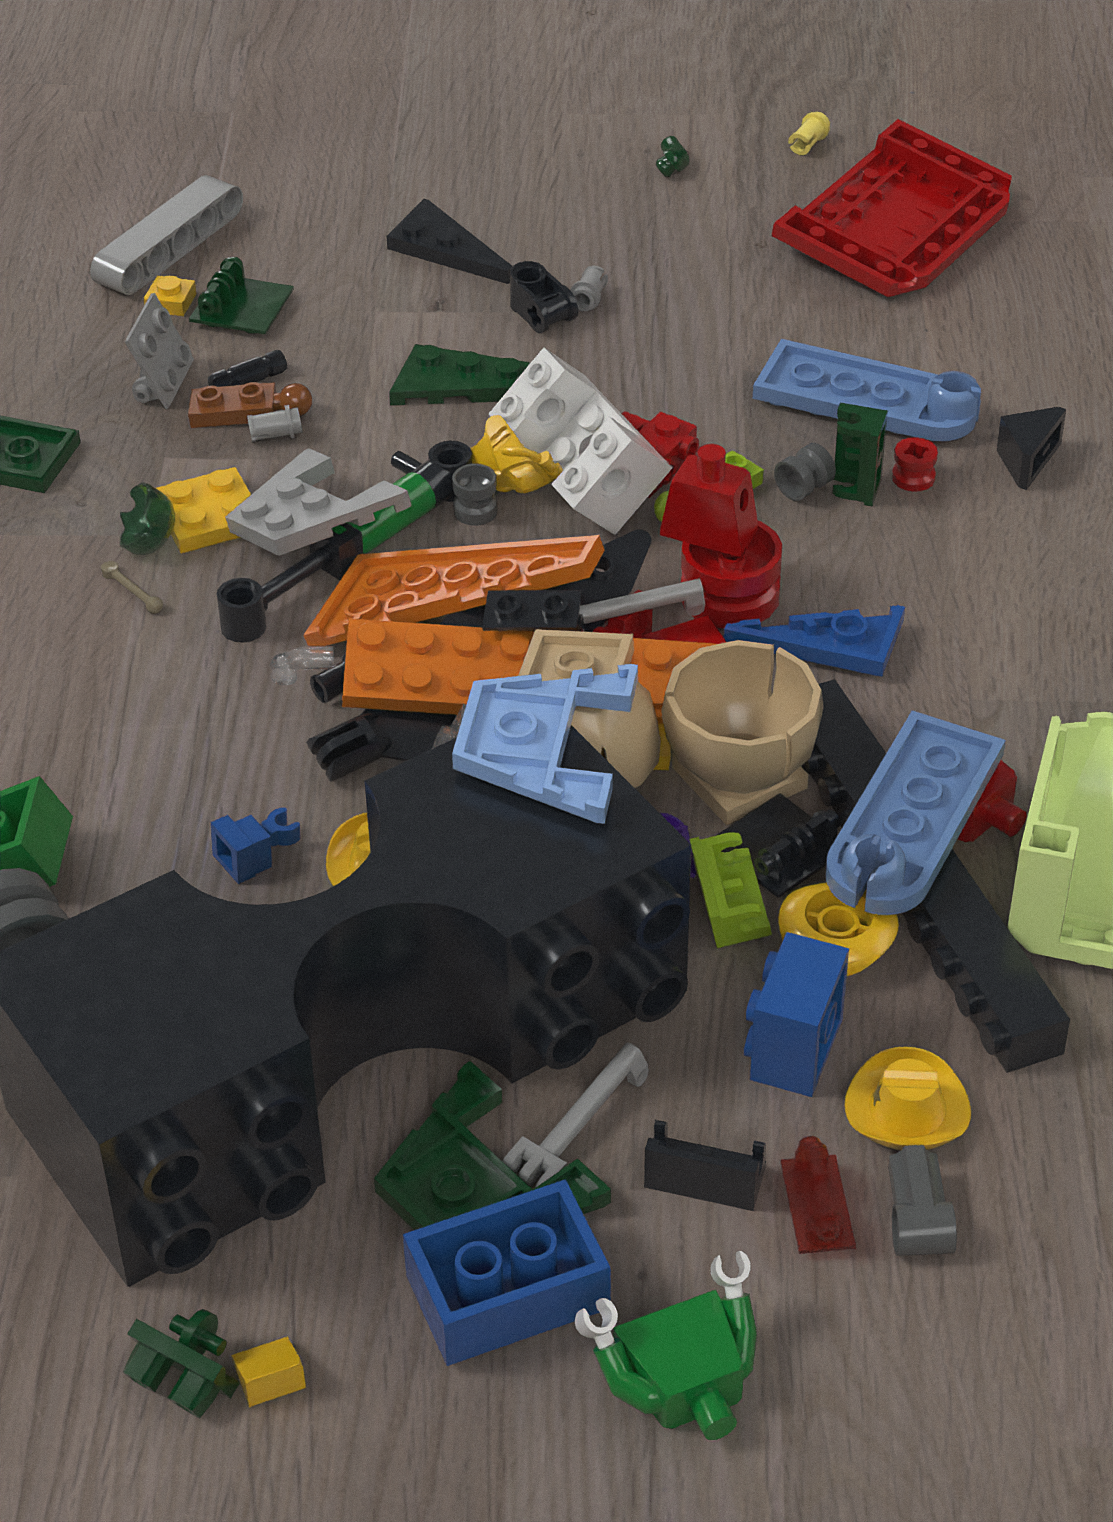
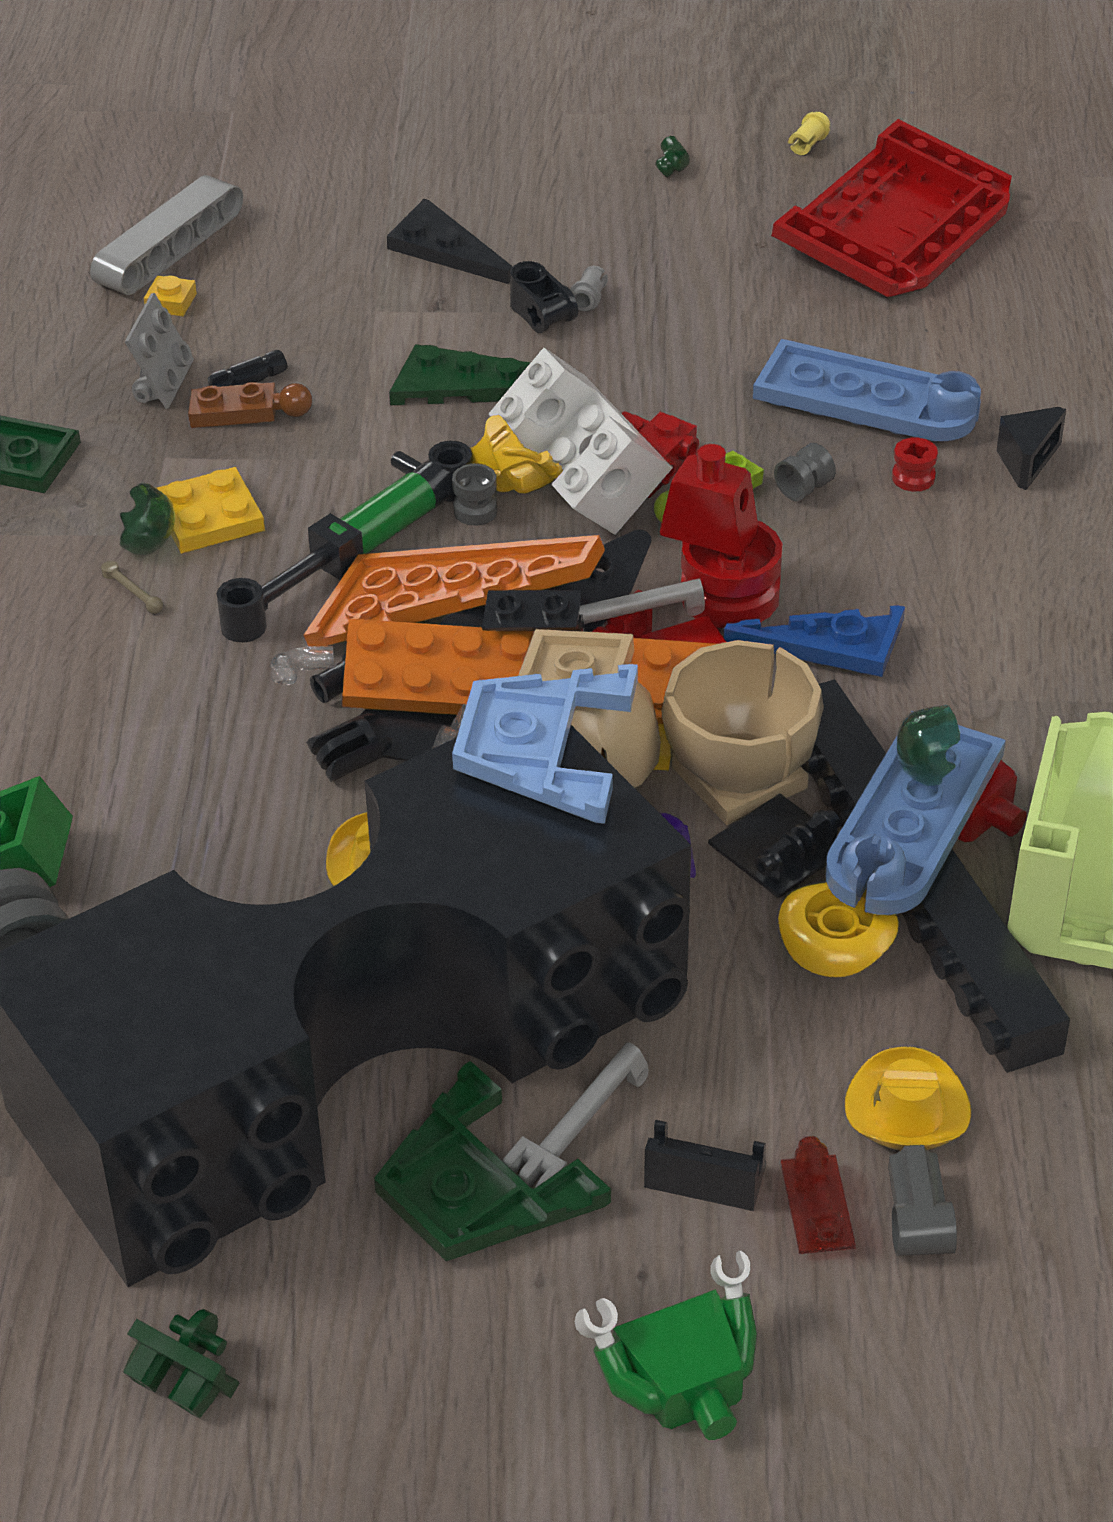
dark green hinge [189,257,294,334] -> none
blue piece [210,808,300,884] -> none
light grey wing [225,448,411,556] -> none
yellow slope [231,1337,306,1407] -> none
light grey pin [247,405,303,443] -> none
blue brick [403,1180,611,1366] -> none
lime hinge [689,832,772,948] -> none
blue brick [744,932,849,1097] -> none
dark green hinge [832,402,888,507] -> none
none -> clear green hair [897,705,960,786]

